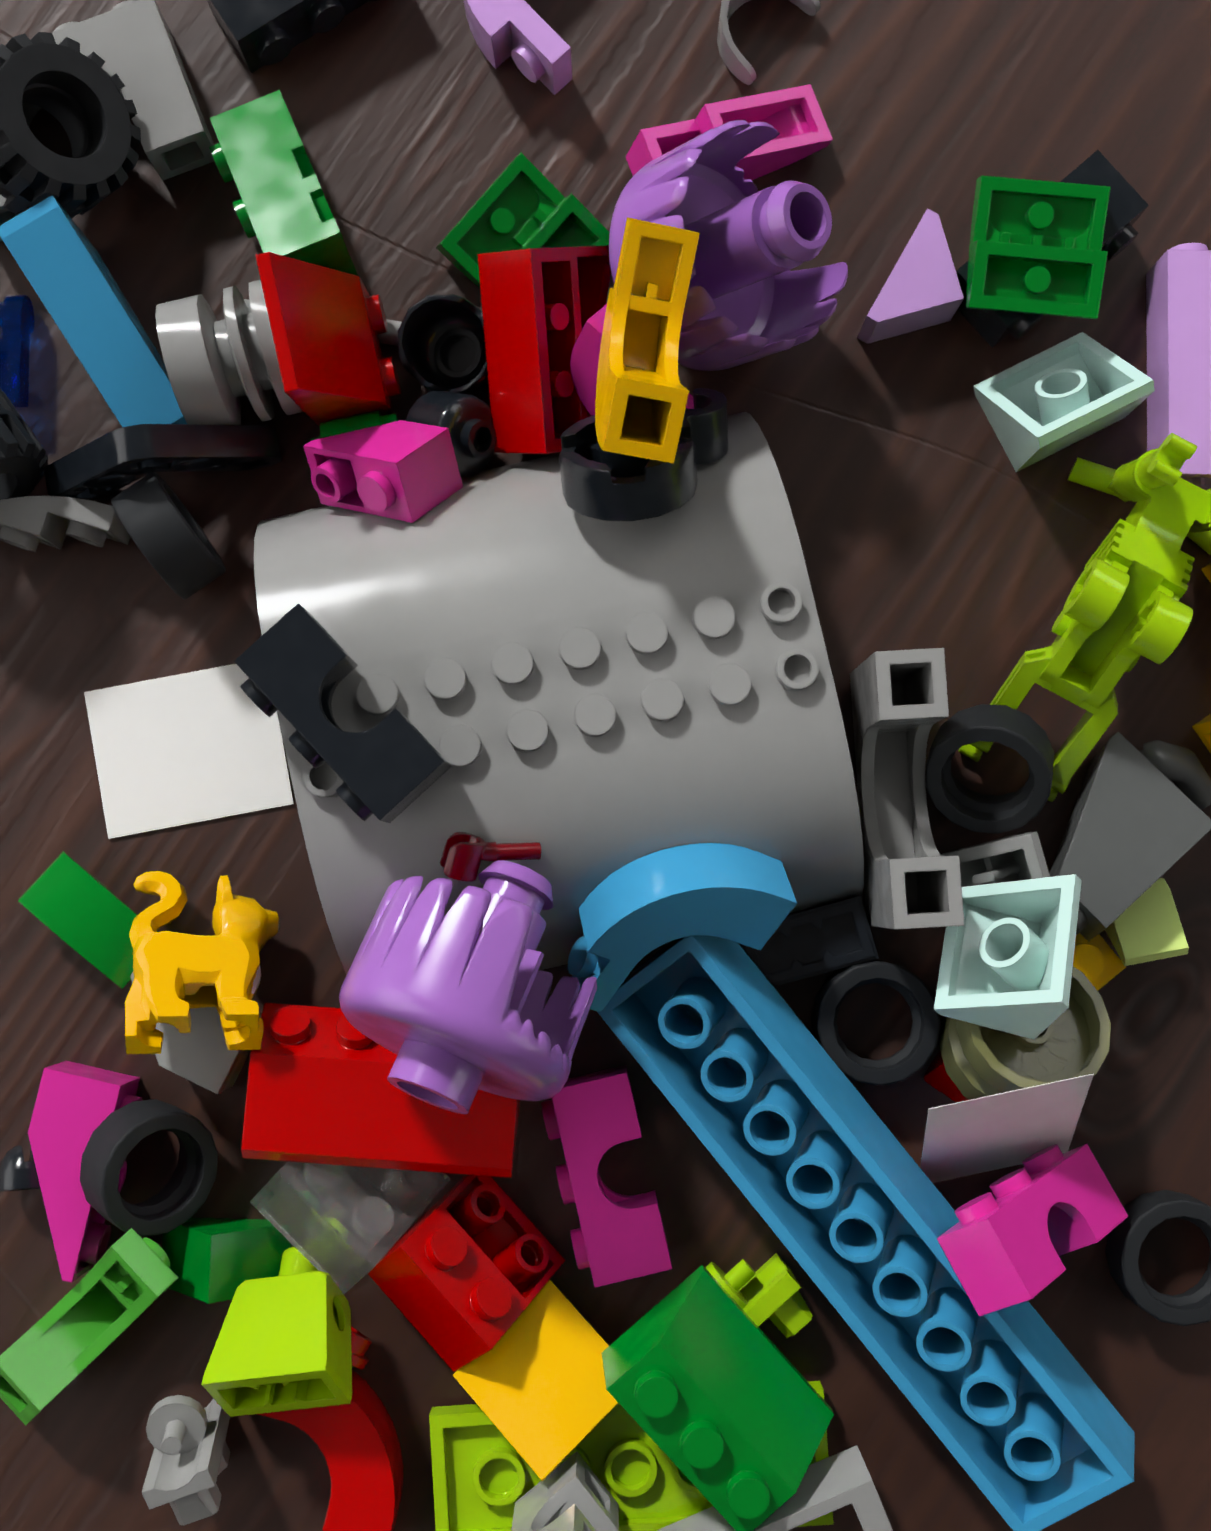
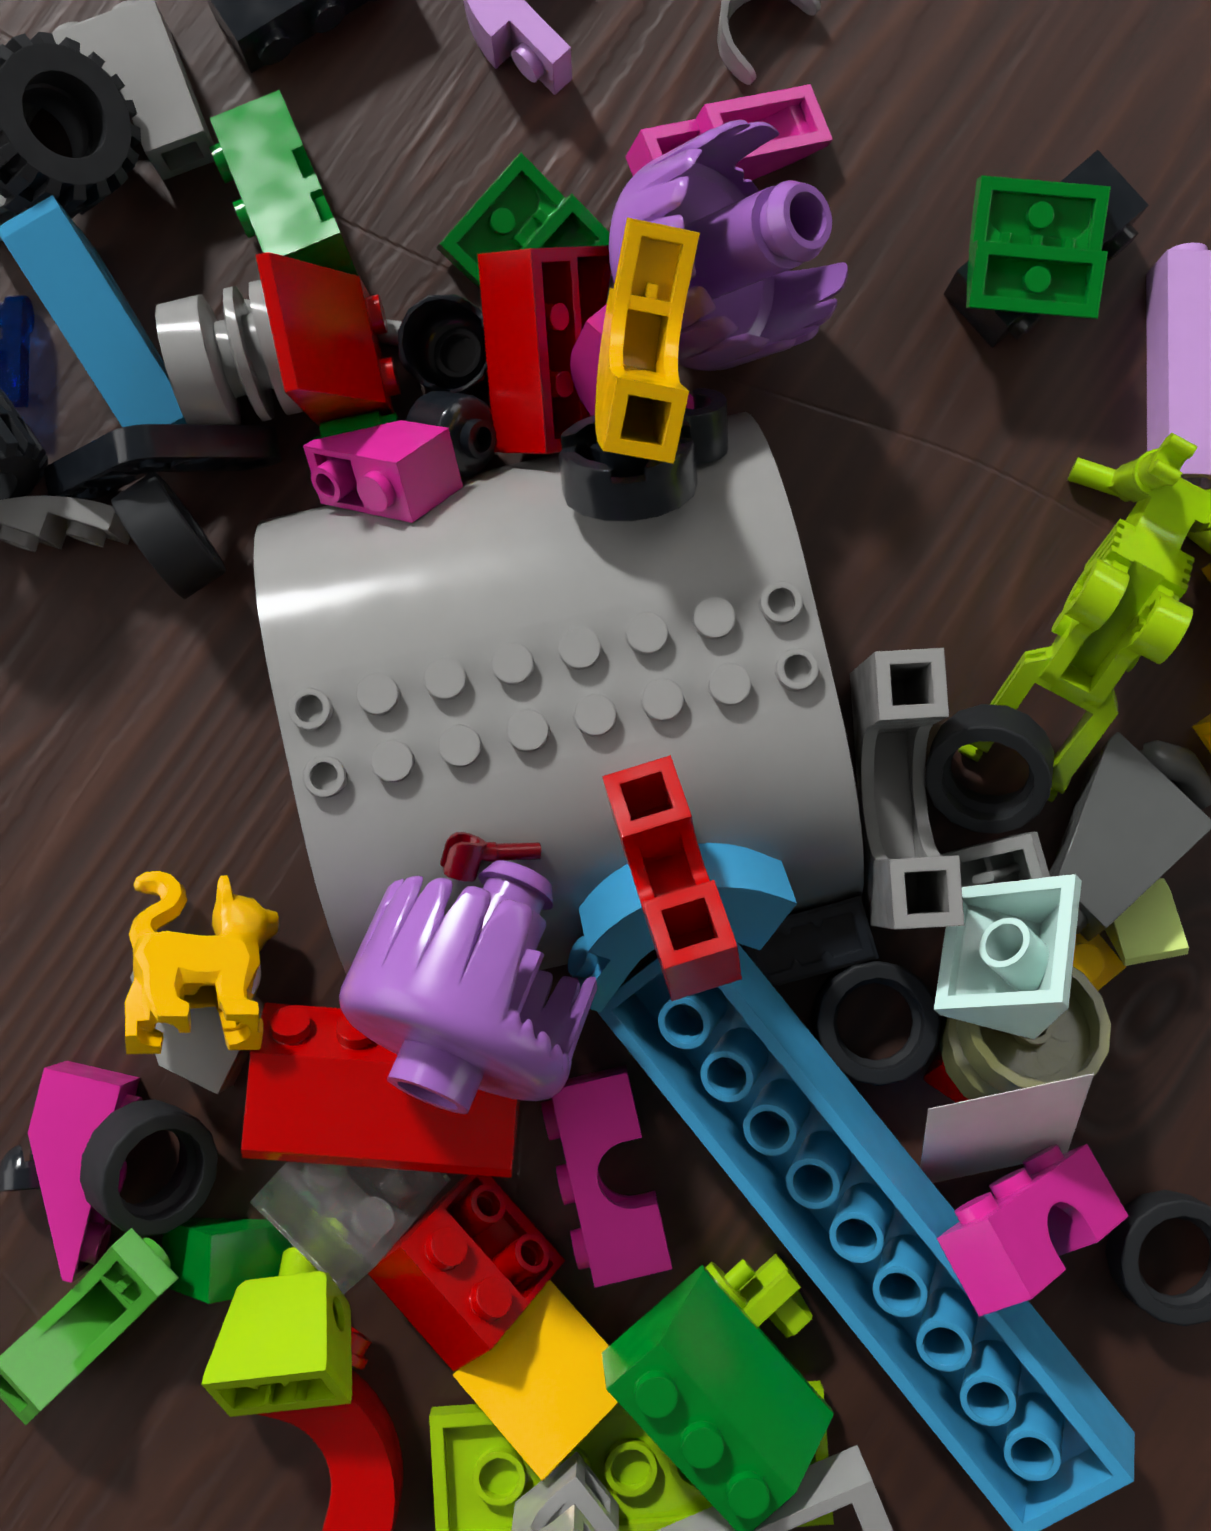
green slope [18,851,159,989] -> none
white sticker [84,664,294,839] -> none
light grey hips [142,1395,231,1525] -> none
black arch [234,603,452,823] -> none
lavender slope [857,208,964,344] -> none
light aqua slope [973,332,1155,472] -> none
none -> red arch [602,755,742,1001]

